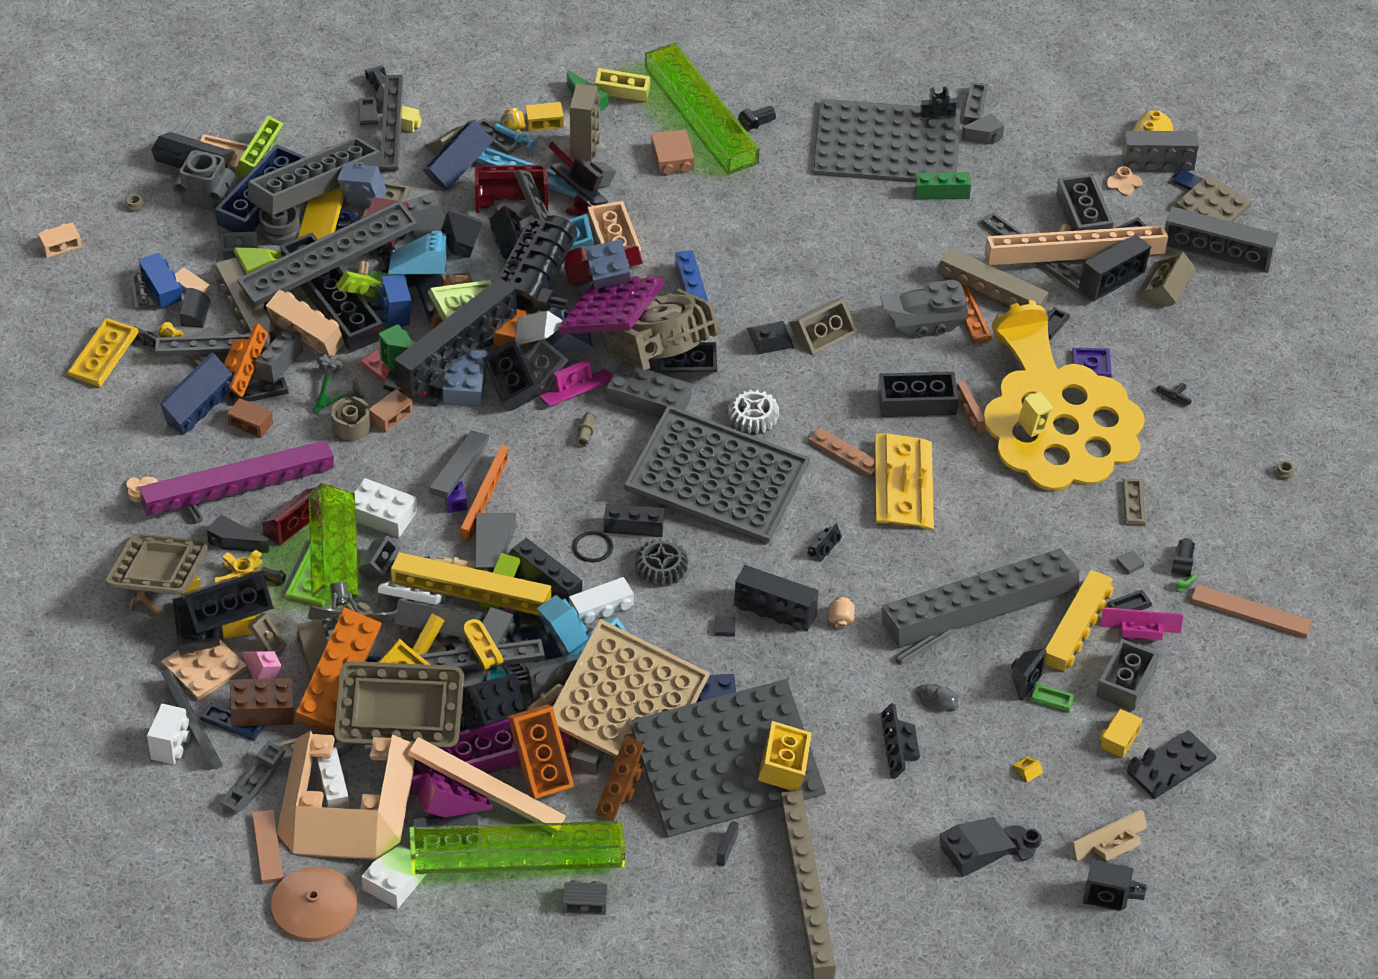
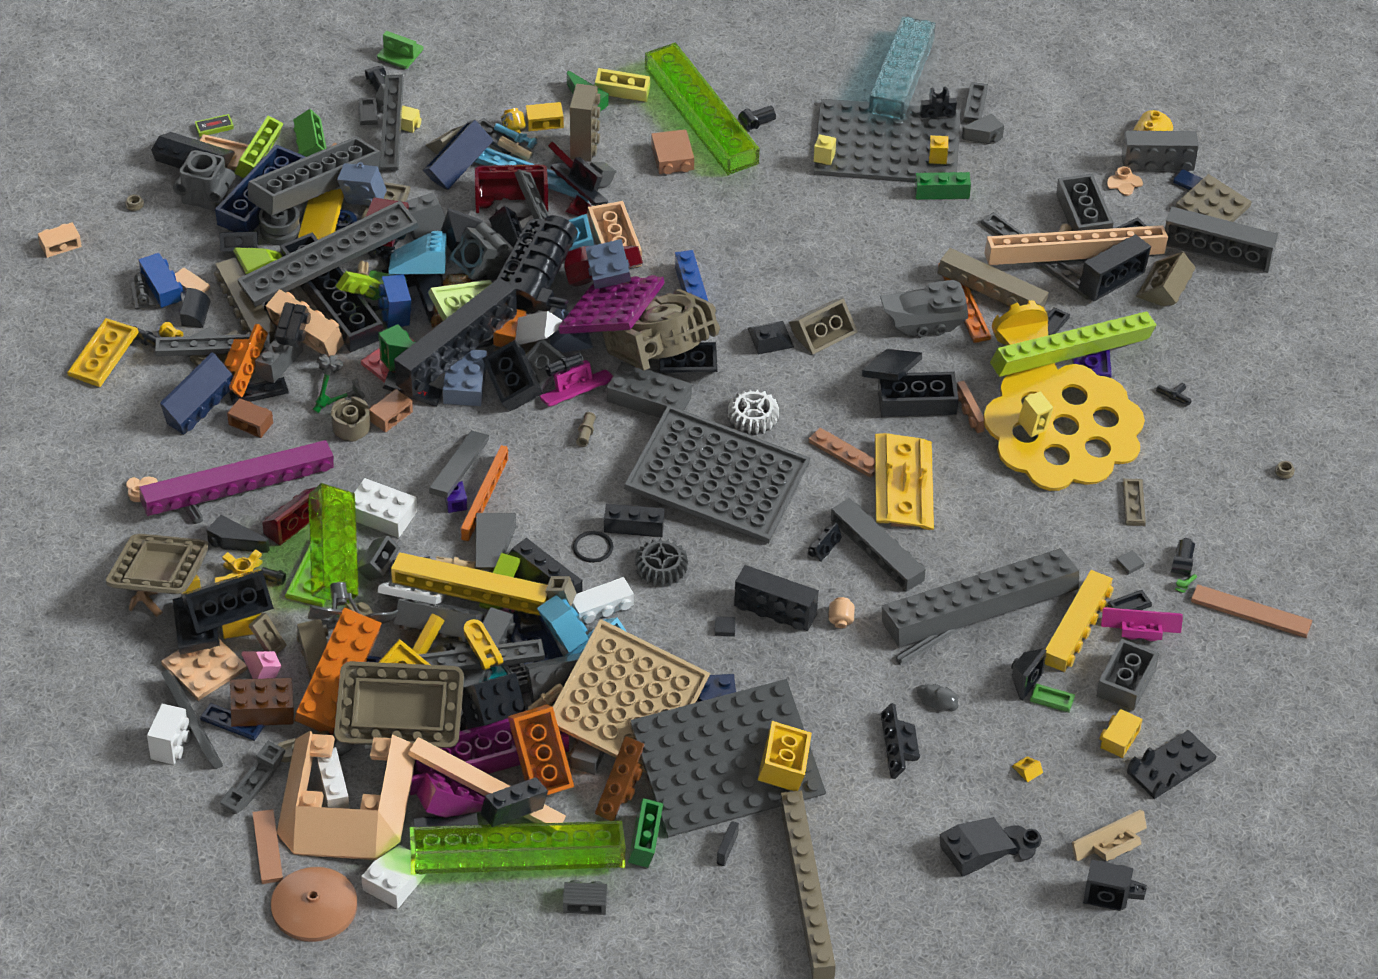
none -> tile [195,114,234,137]
none -> black brick [274,302,311,347]
none -> bright green brick [293,109,327,157]
none -> bright green bracket [377,31,423,69]
none -> dark grey piece [449,222,513,282]
none -> black brick [480,777,548,827]
none -> tan axle [498,136,533,161]
none -> black pin [545,353,584,377]
none -> dark tan brick [546,576,576,606]
none -> green brick [628,798,663,868]
none -> light yellow brick [814,134,836,165]
none -> dark grey brick [831,498,926,592]
none -> black tile [862,349,922,381]
none -> clear light blue brick [869,16,936,119]
none -> yellow brick [929,135,948,164]
none -> lime brick [990,311,1157,377]

